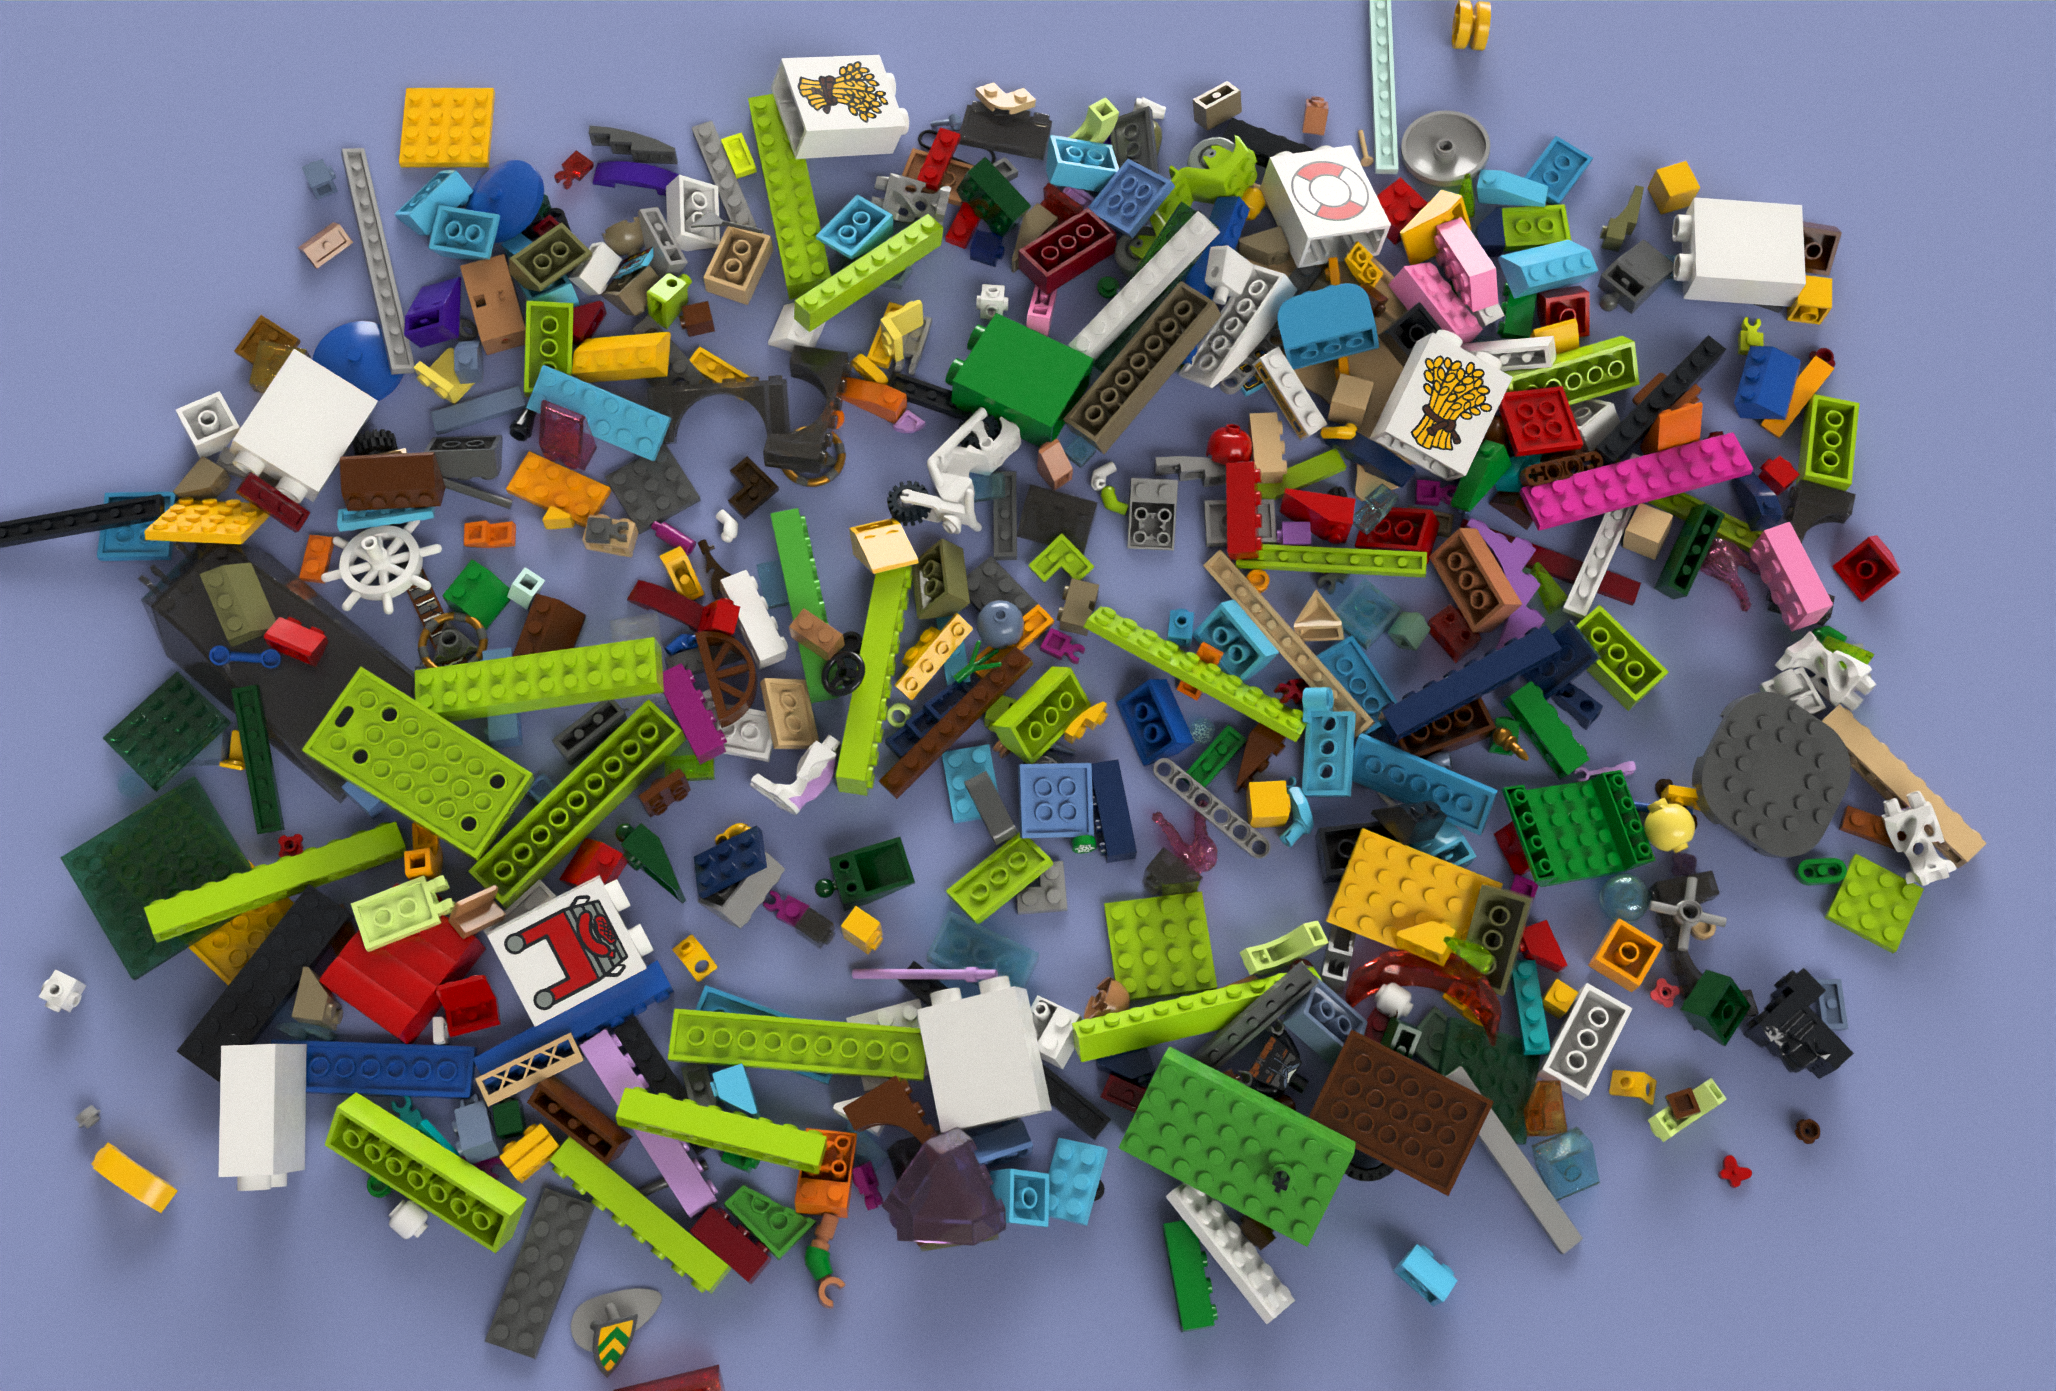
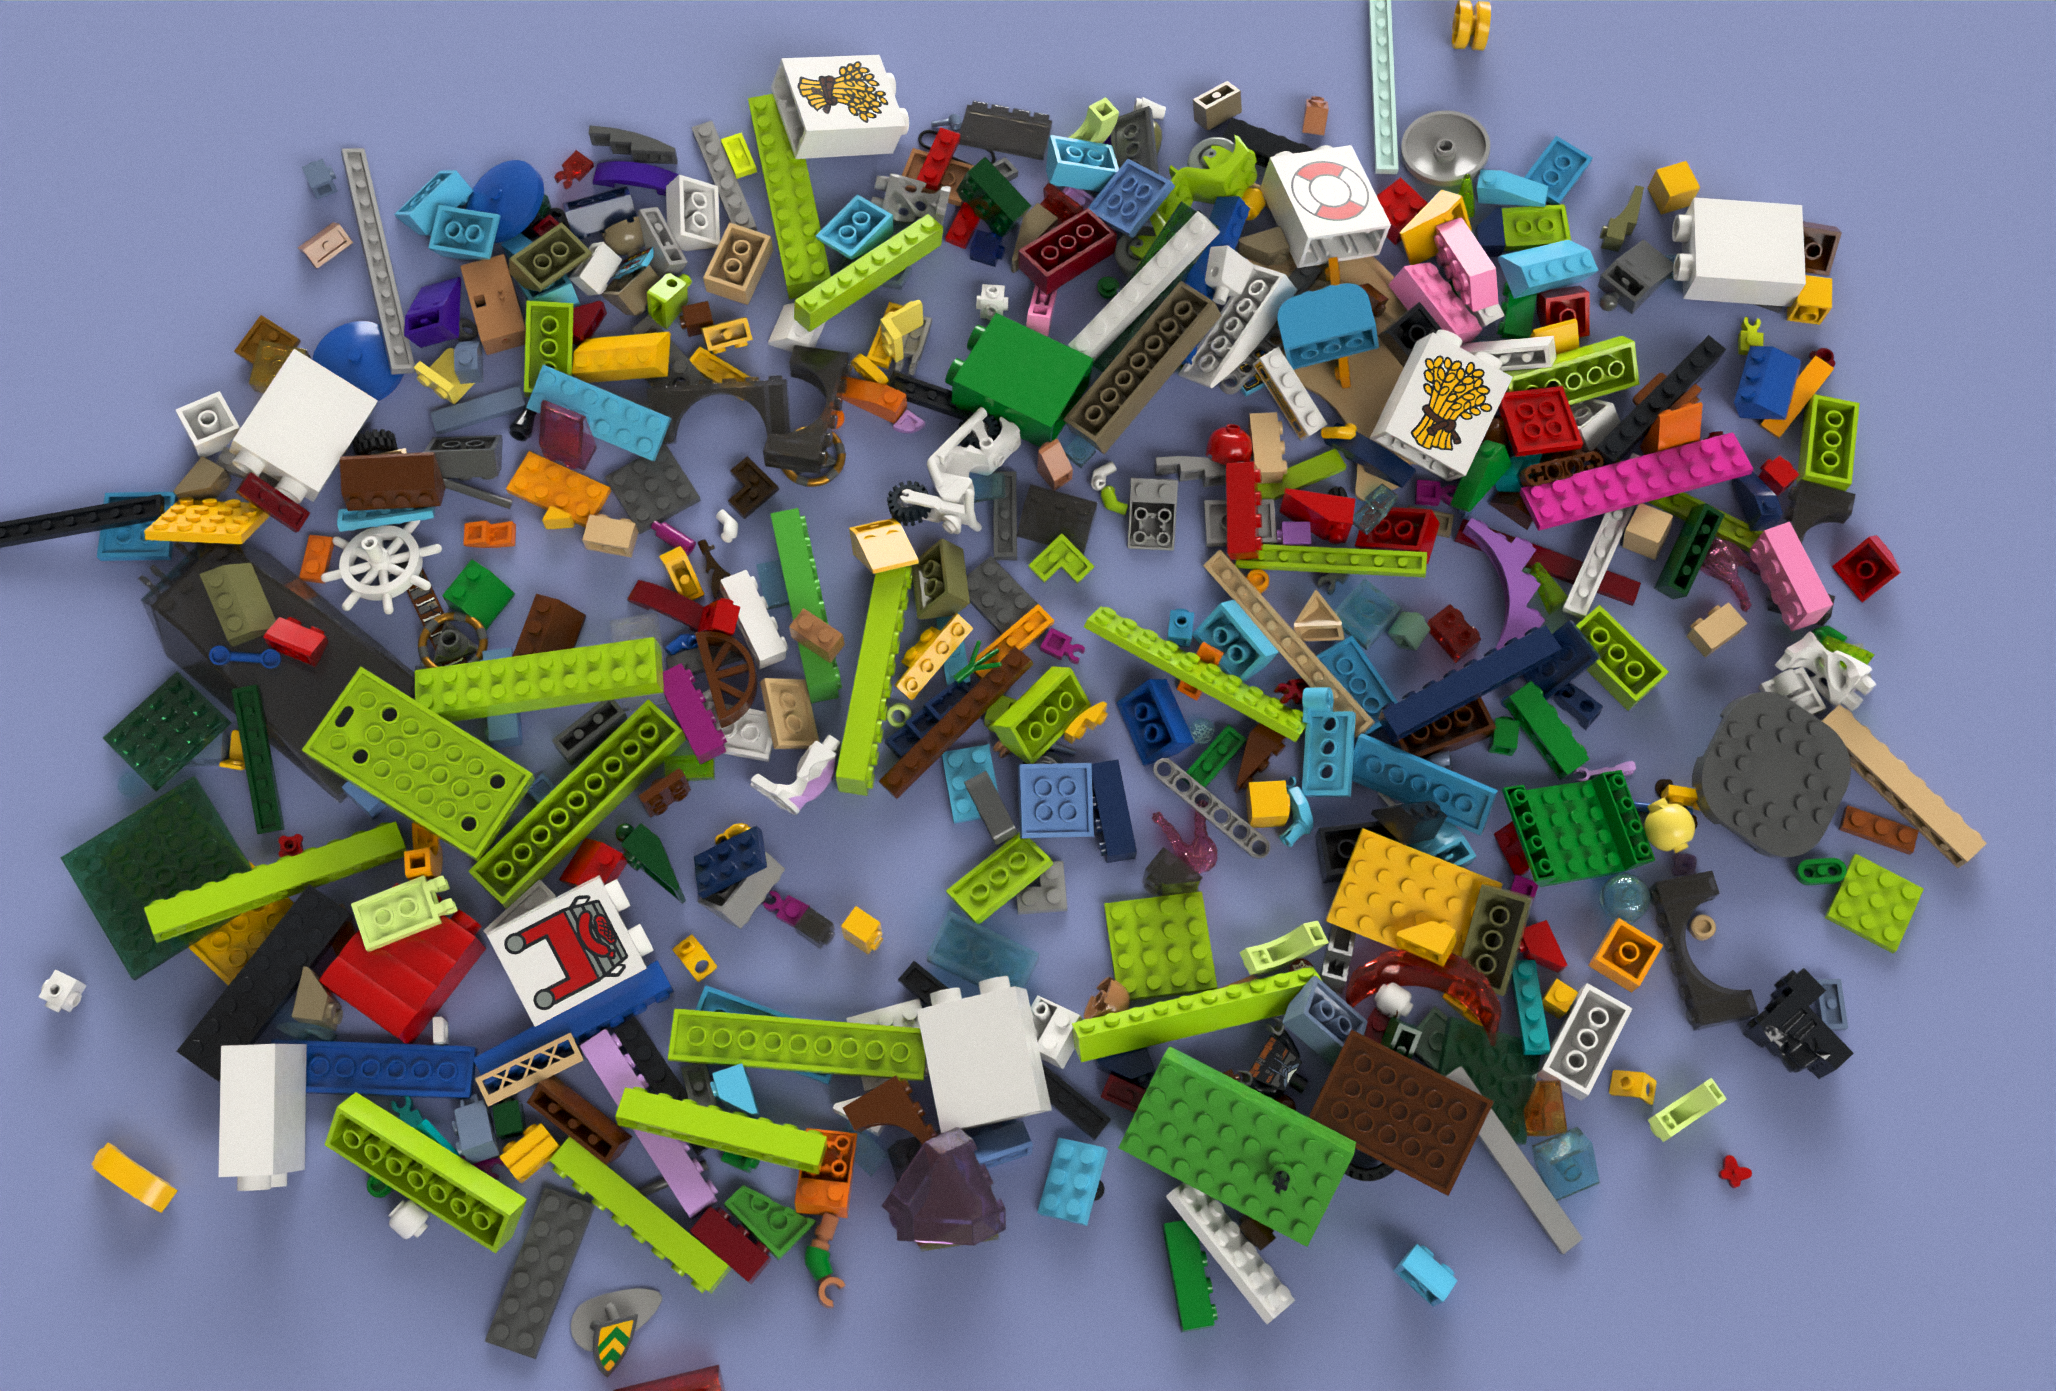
light grey plate [75,1105,101,1129] -> none
yellow plate [399,88,495,167] -> none
red bracket [436,975,501,1037] -> none
medium nougat panel [448,885,506,939] -> none
light aqua brick [507,567,545,610] -> none
dark grey plate [585,517,629,544] -> none
piece [691,210,763,234] -> none
dark green slope [815,837,915,911] -> none
black piece [821,651,865,696] -> none
black tile [841,631,863,654] -> none
lavender bar [852,967,998,982] -> none
magenta plate [852,1160,884,1211] -> none
plate [975,82,1036,115] -> none
sand blue cylinder [977,600,1024,649] -> none
medium azure slope [989,1169,1049,1227] -> none
dark tan brick [1057,578,1099,636] -> none
green tile [1071,835,1097,854] -> none
dark grey plate [1190,961,1319,1070] -> none
tan head [1327,373,1374,429] -> none
yellow slope [1344,241,1384,287] -> none
tan pin [1358,130,1374,167] -> none
nougat brick [1429,528,1522,633] -> none
clear neon green slope [1443,936,1495,974] -> none
pearl gold bar [1493,727,1529,761] -> none
light grey bar [1649,877,1727,951] -> none
coral plate [1650,978,1680,1008] -> none
reddish brown plate [1665,1087,1701,1121] -> none
dark green slope [1680,969,1751,1046] -> none
reddish brown plate [1795,1119,1820,1144] -> none
white hips [1881,791,1956,886] -> none
none -> slope [563,186,637,239]
none -> yellow brick [700,317,753,354]
none -> tan brick [1686,602,1748,658]

